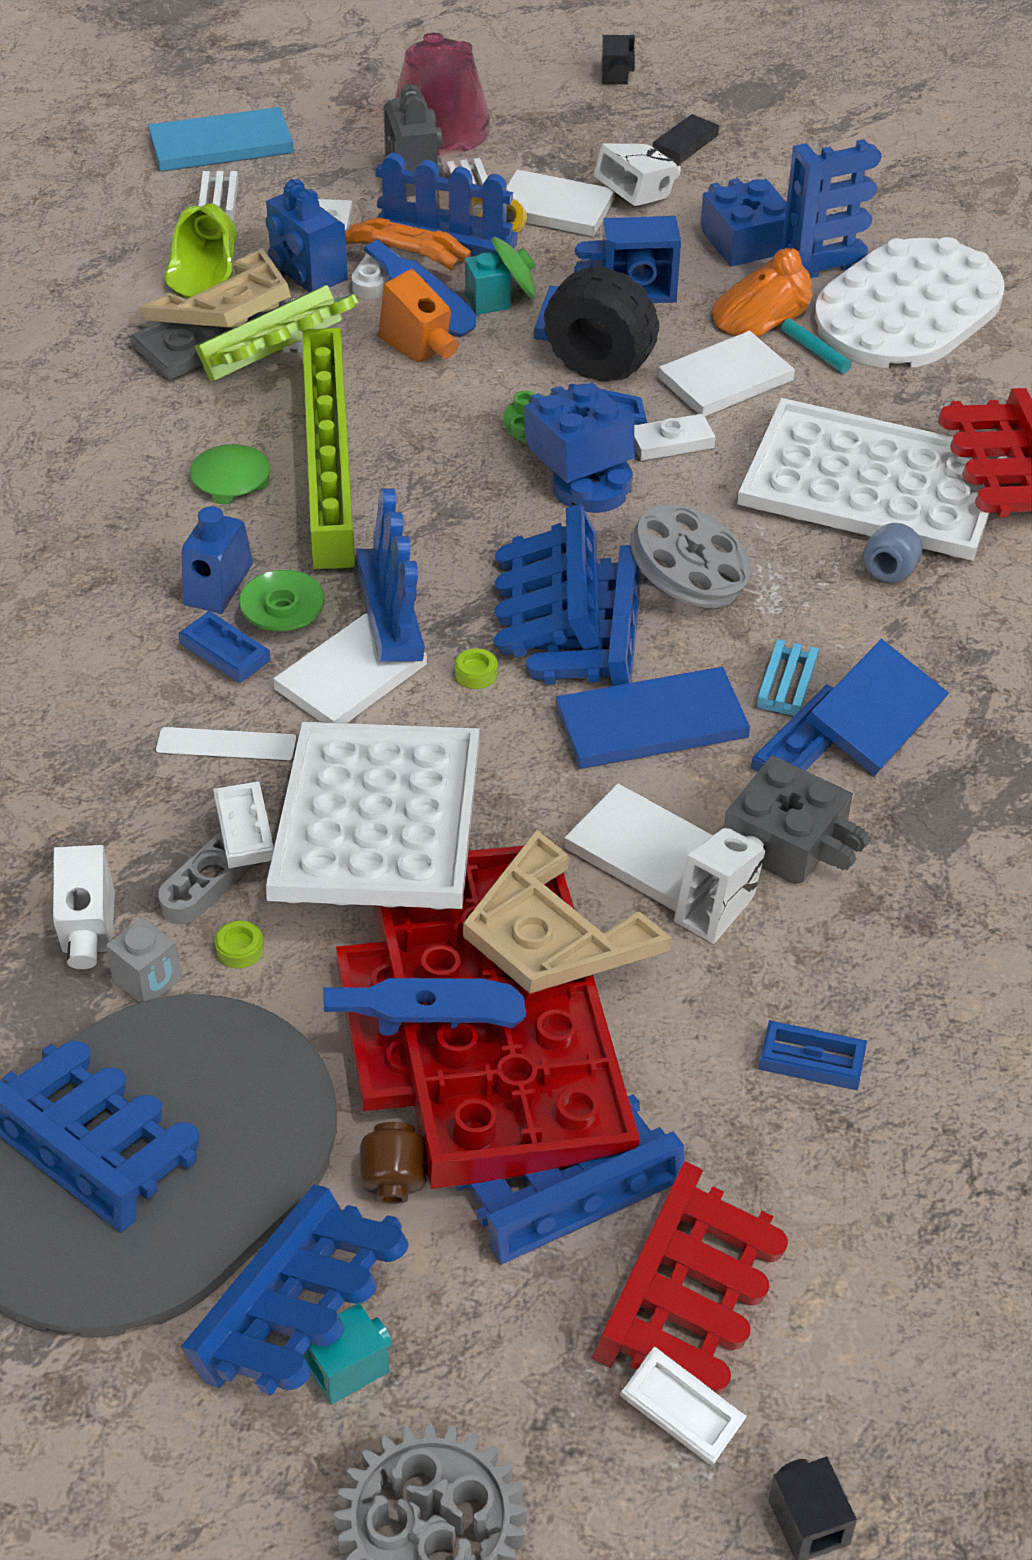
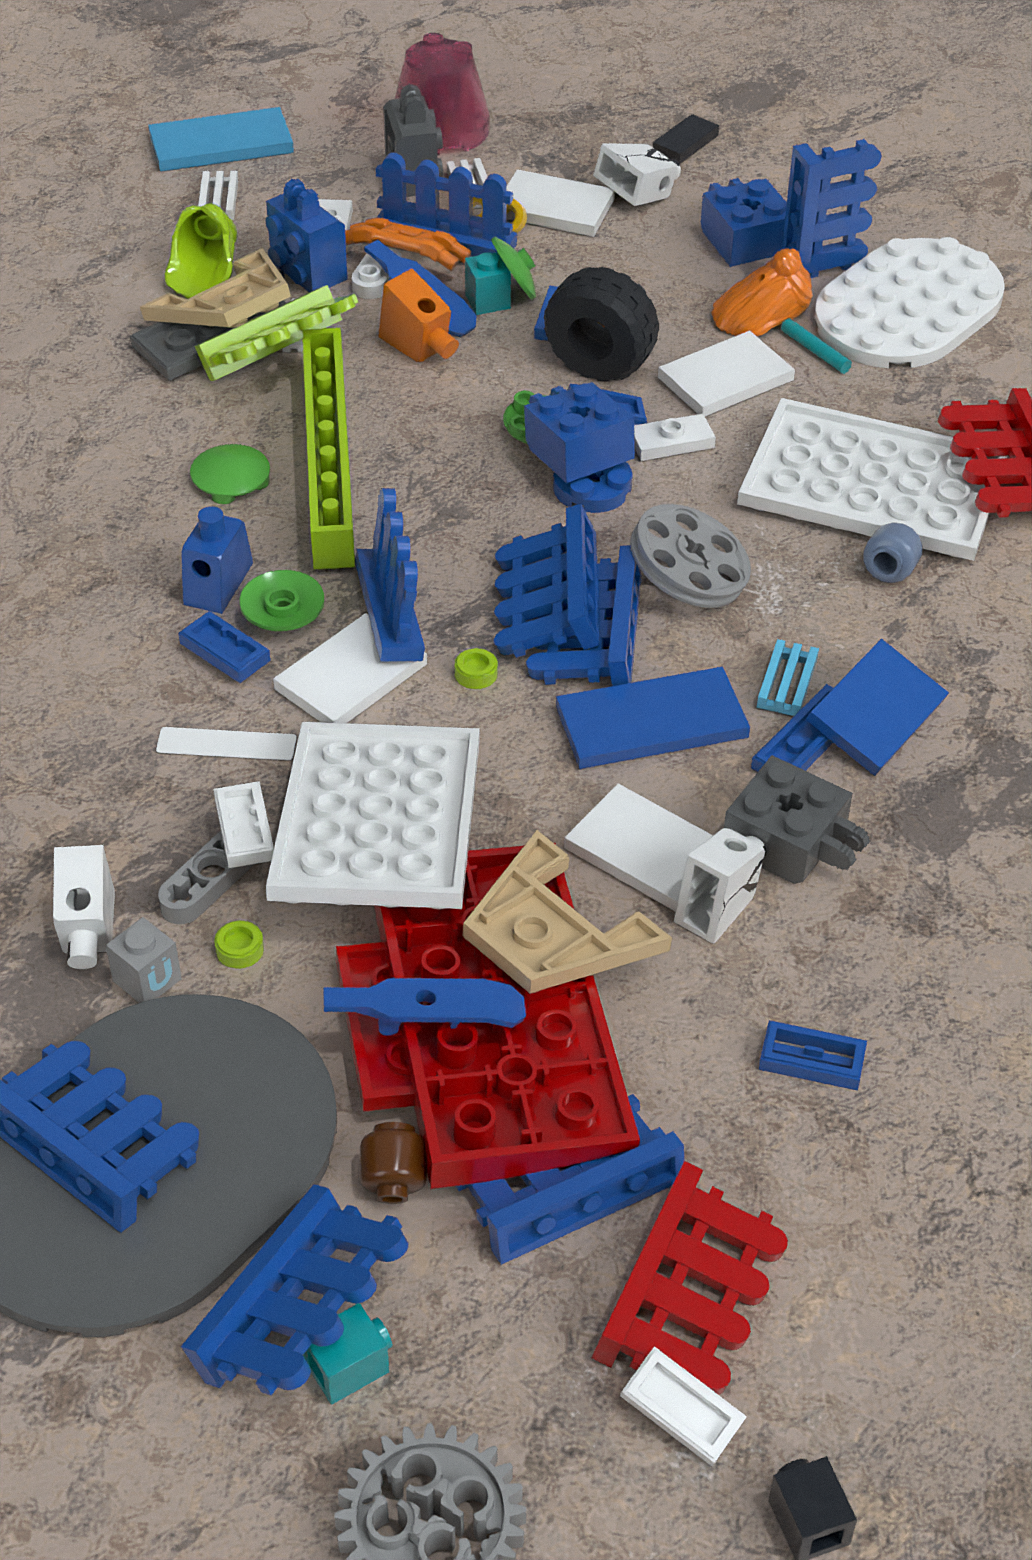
blue hinge [574,216,681,303] -> none
black brick [601,35,635,85] -> none

